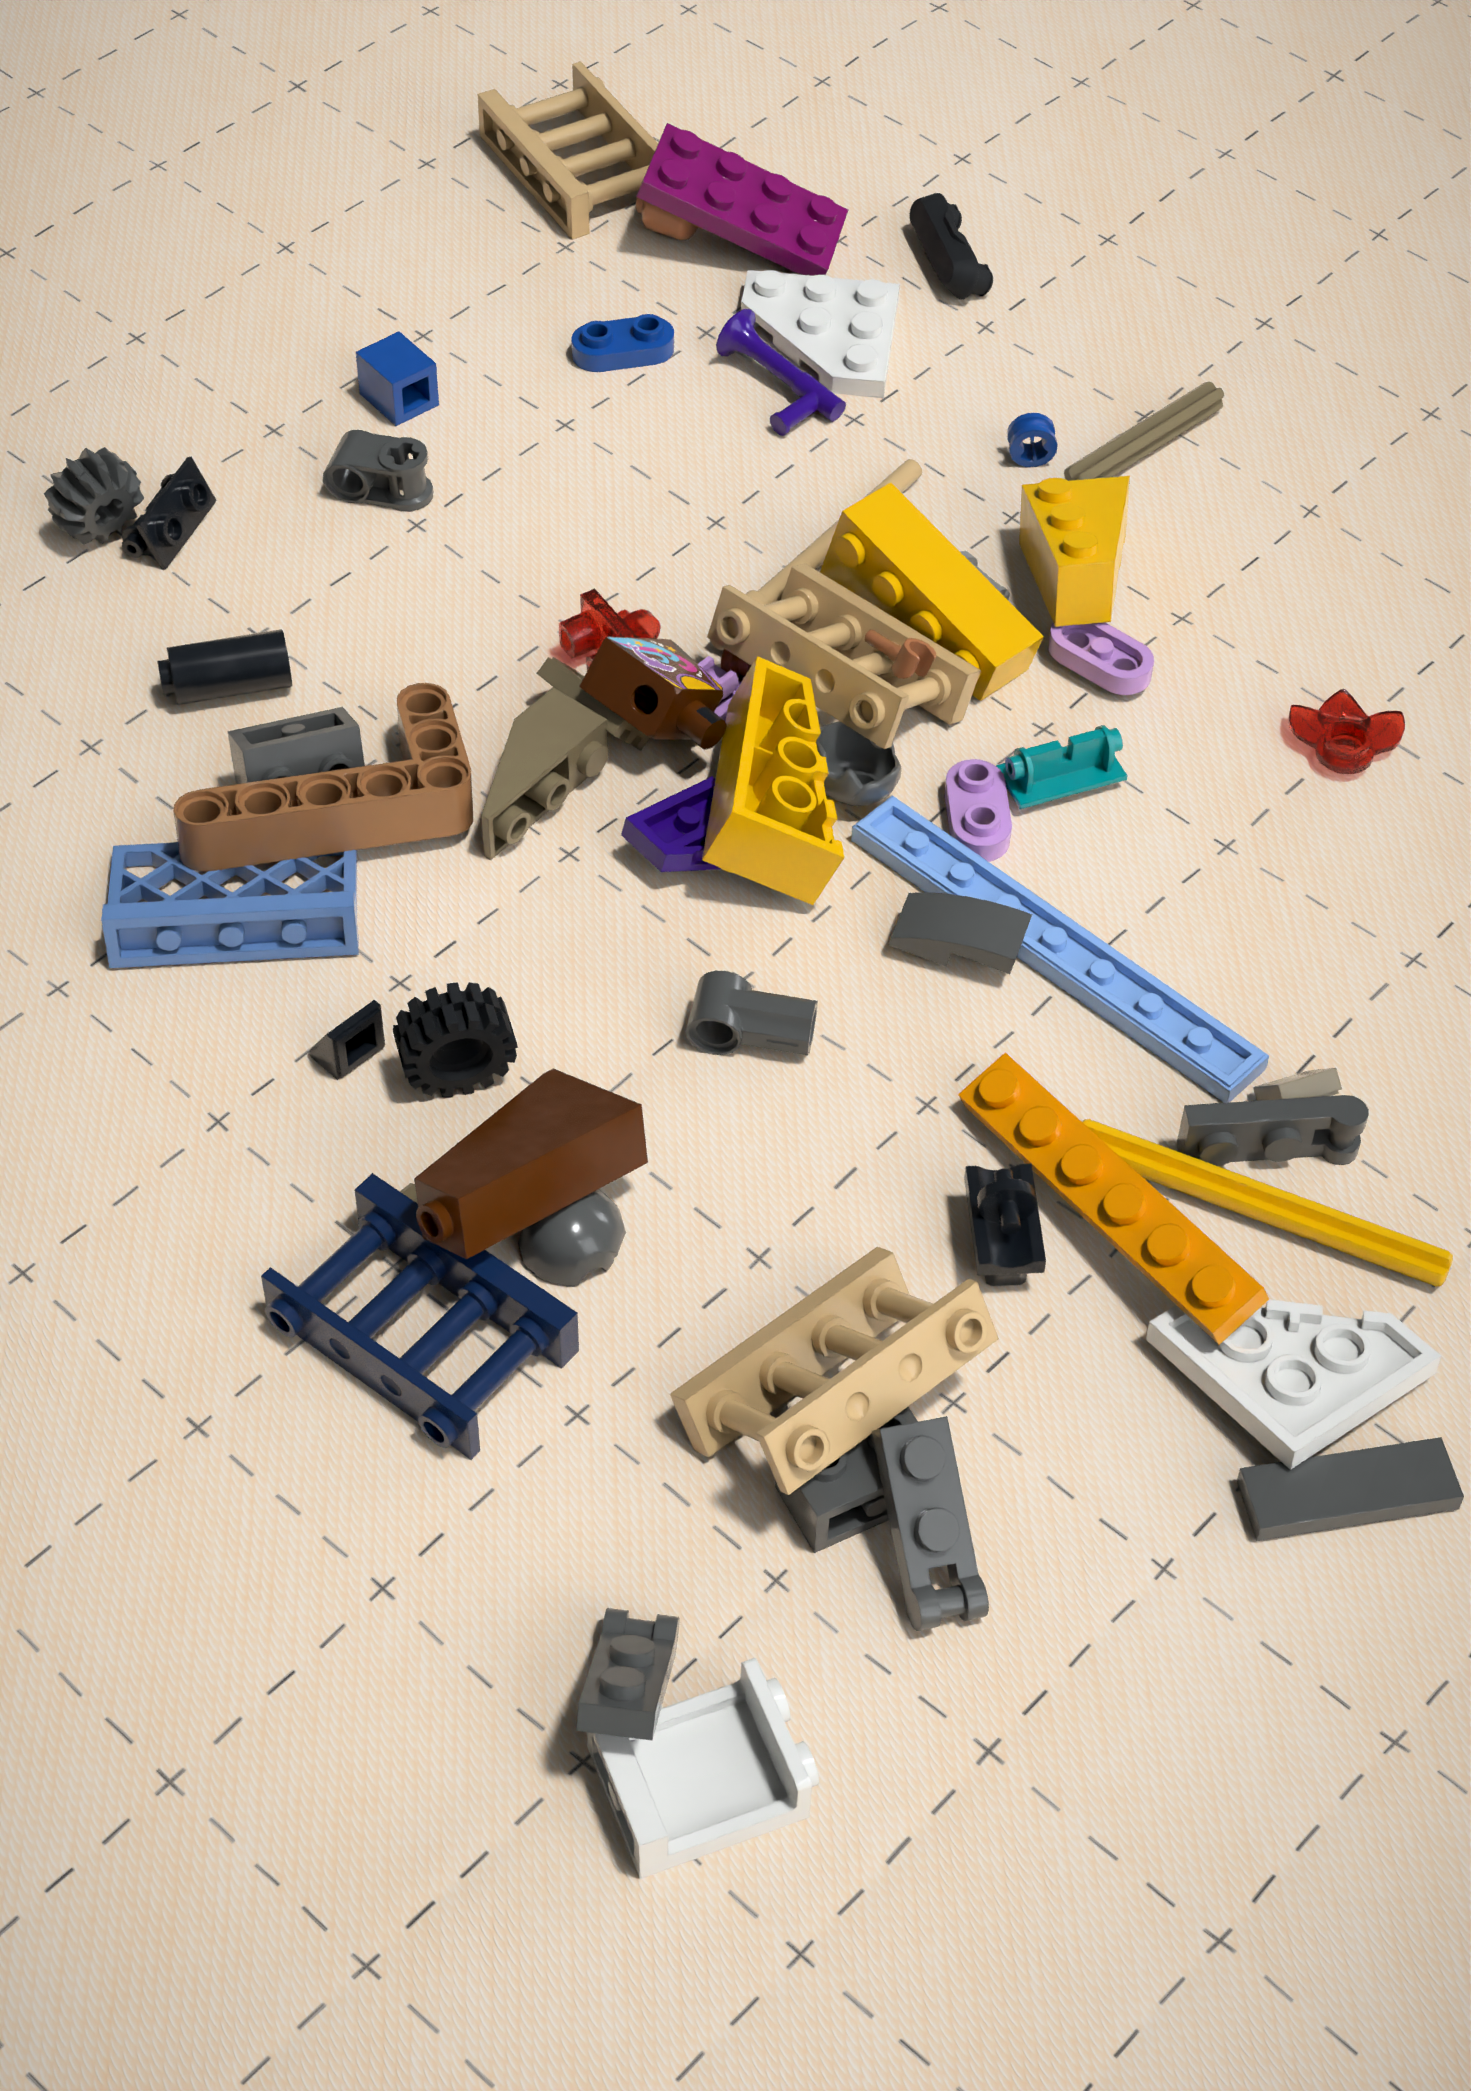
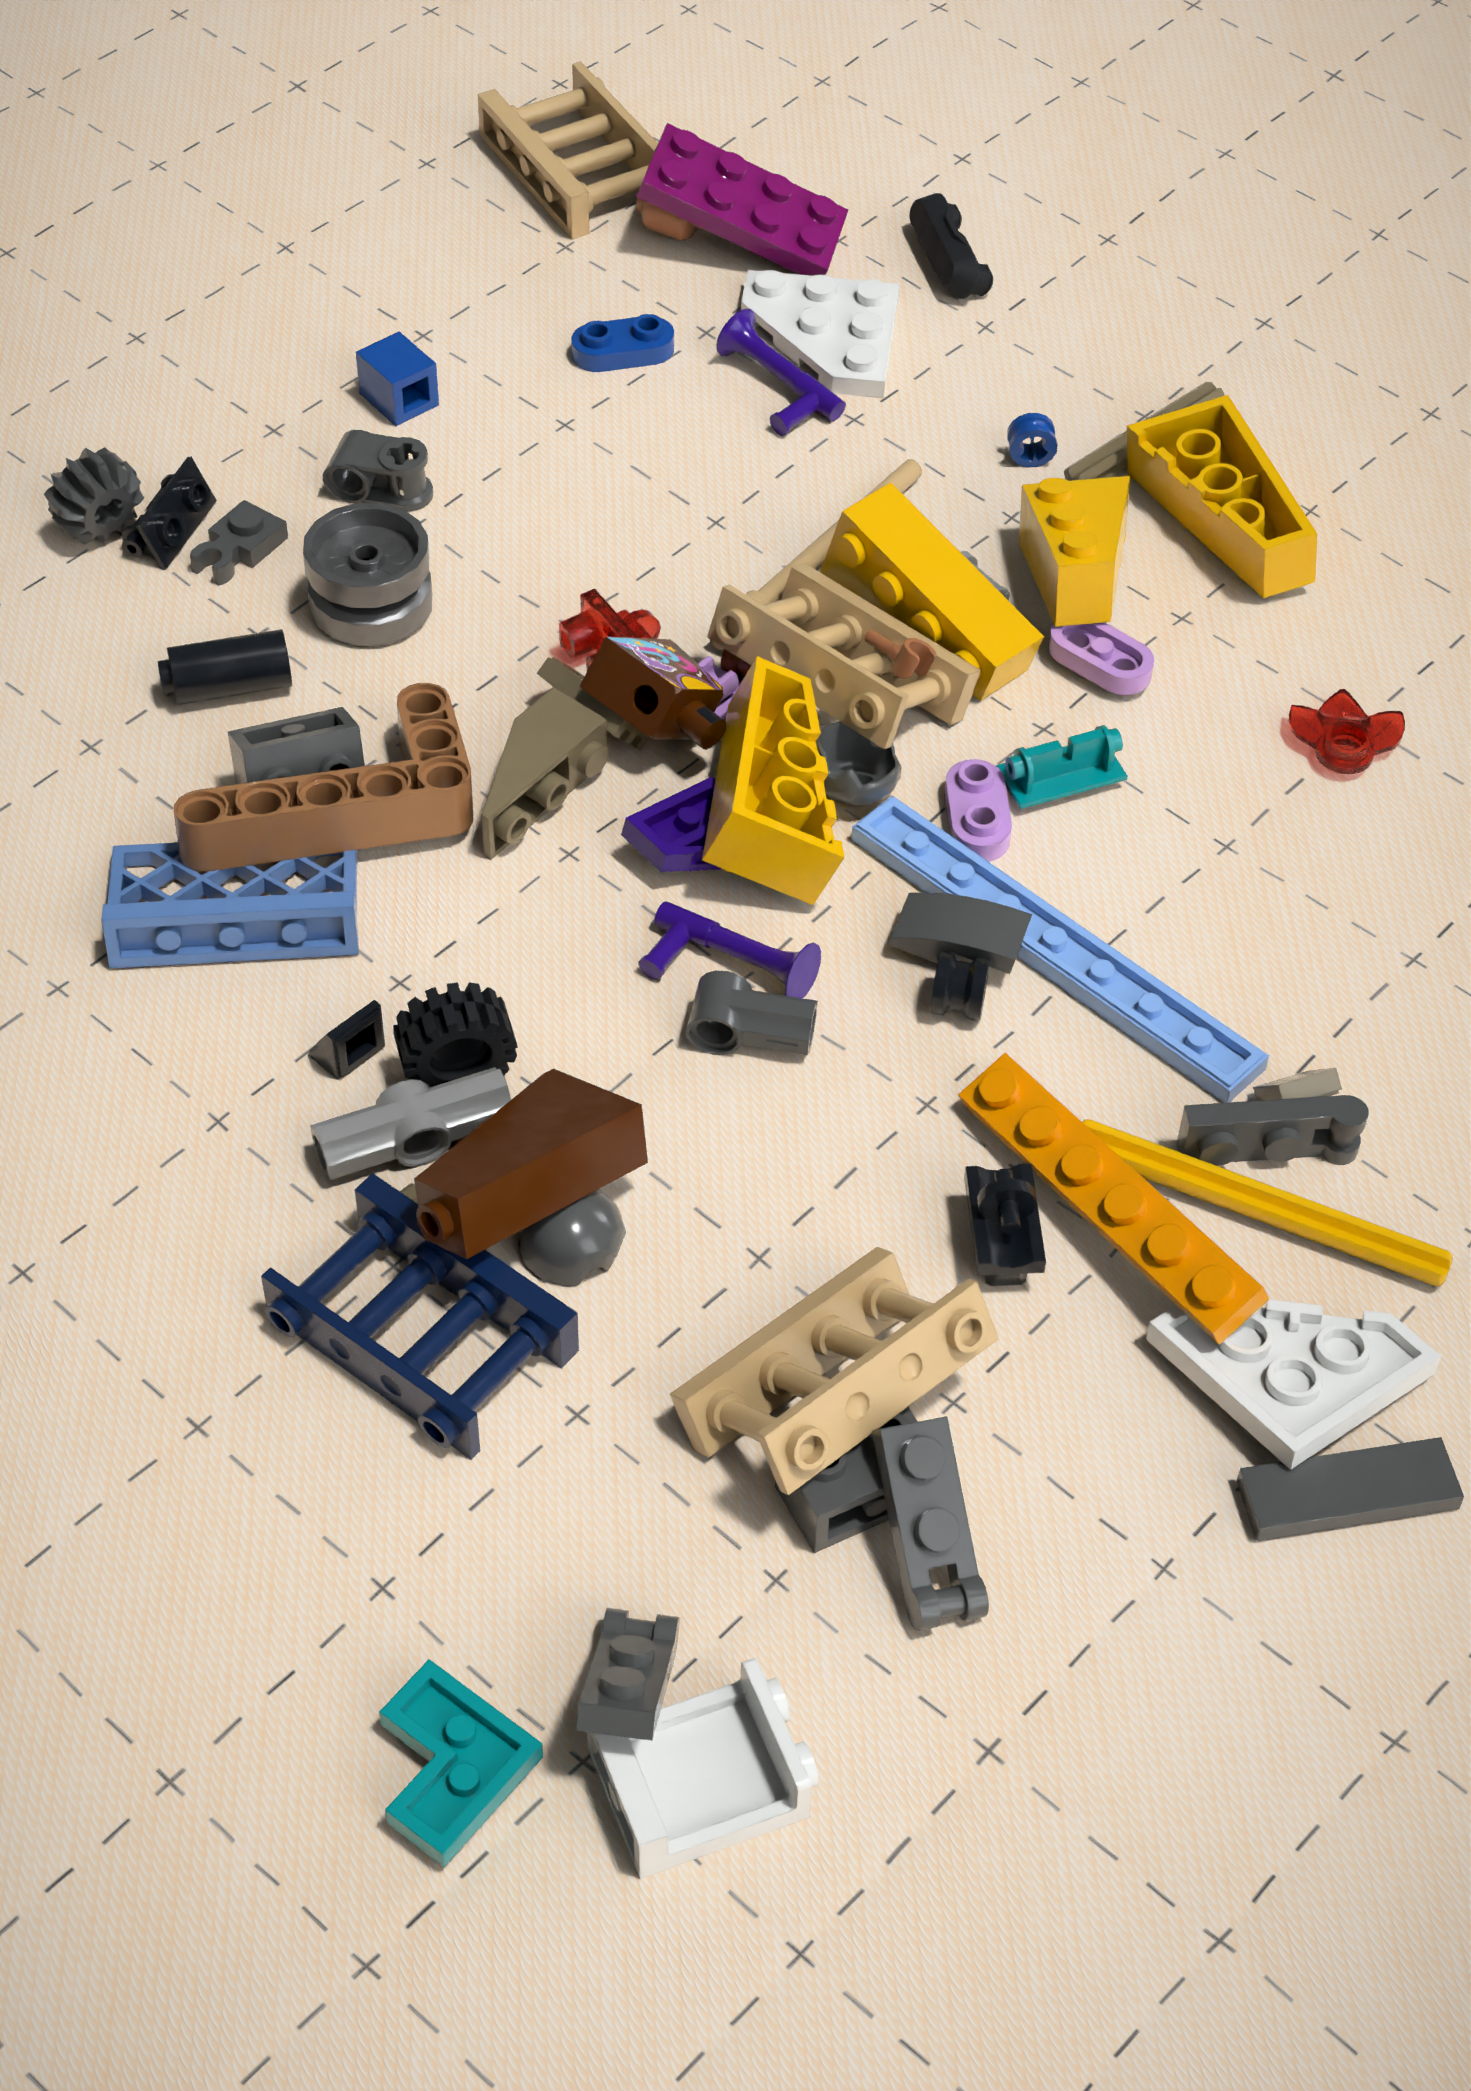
none -> dark grey plate [190,500,288,586]
none -> flat silver wheel [303,503,433,646]
none -> light grey piece [310,1067,511,1180]
none -> teal plate [379,1659,543,1867]
none -> dark purple piece [638,901,821,998]
none -> black wheel [930,952,990,1021]
none -> yellow wedge [1127,395,1317,598]

